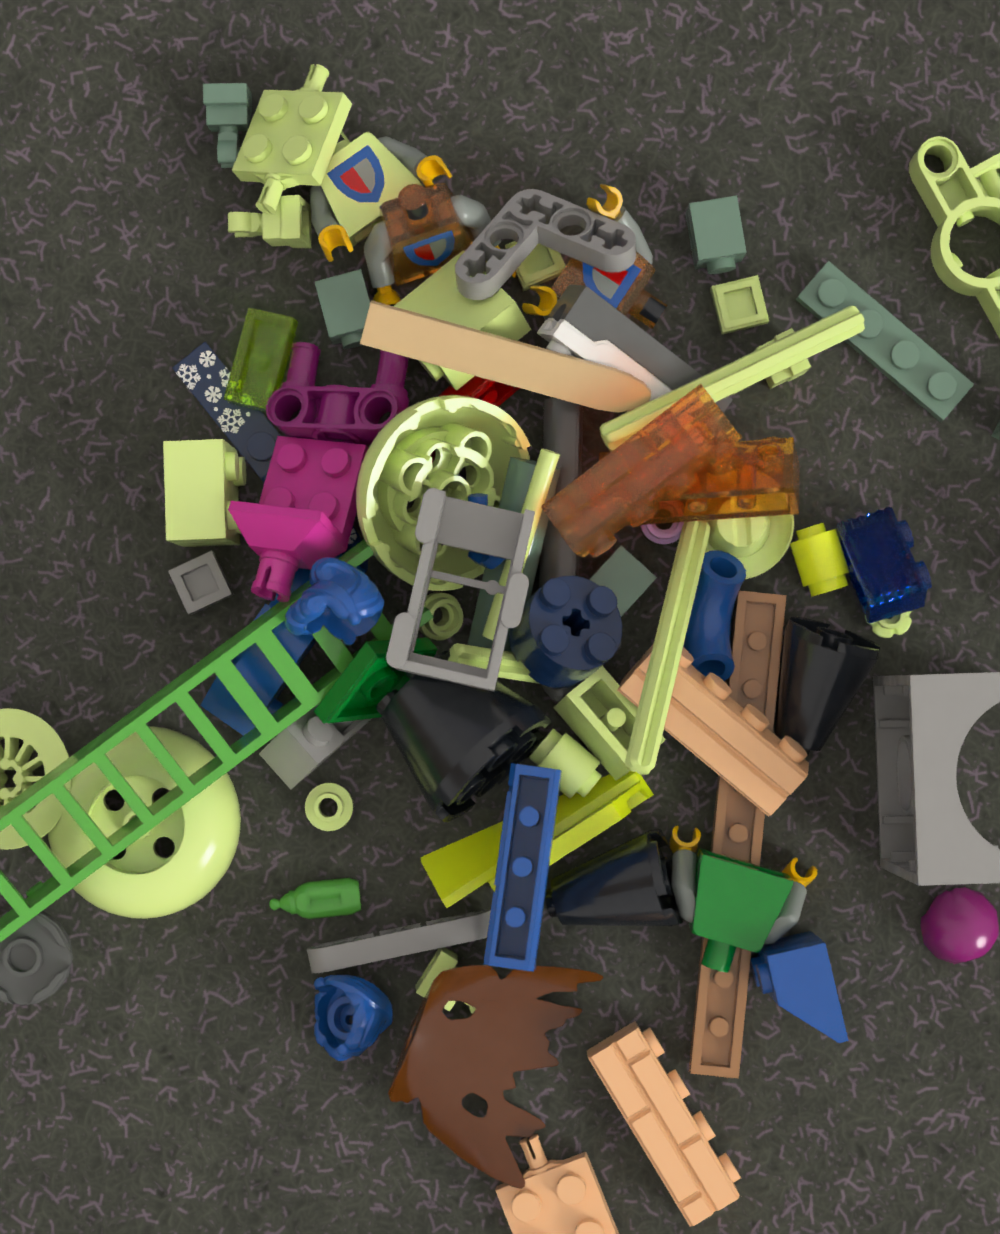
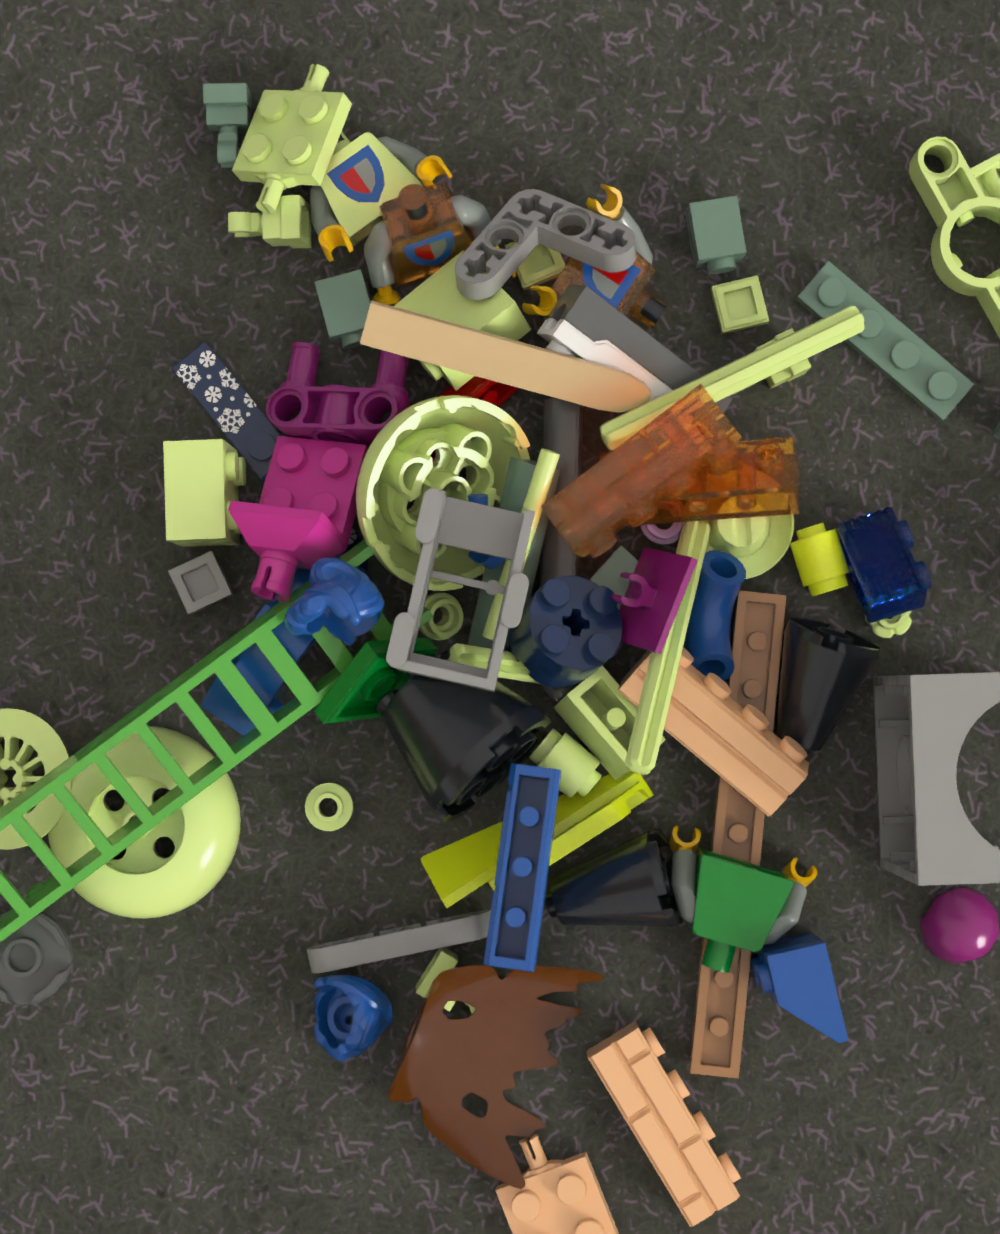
clear neon green plate [224,307,298,412] -> none
light grey slope [259,704,372,790] -> none
bright green piece [269,878,361,919] -> none
none -> magenta piece [612,547,698,654]

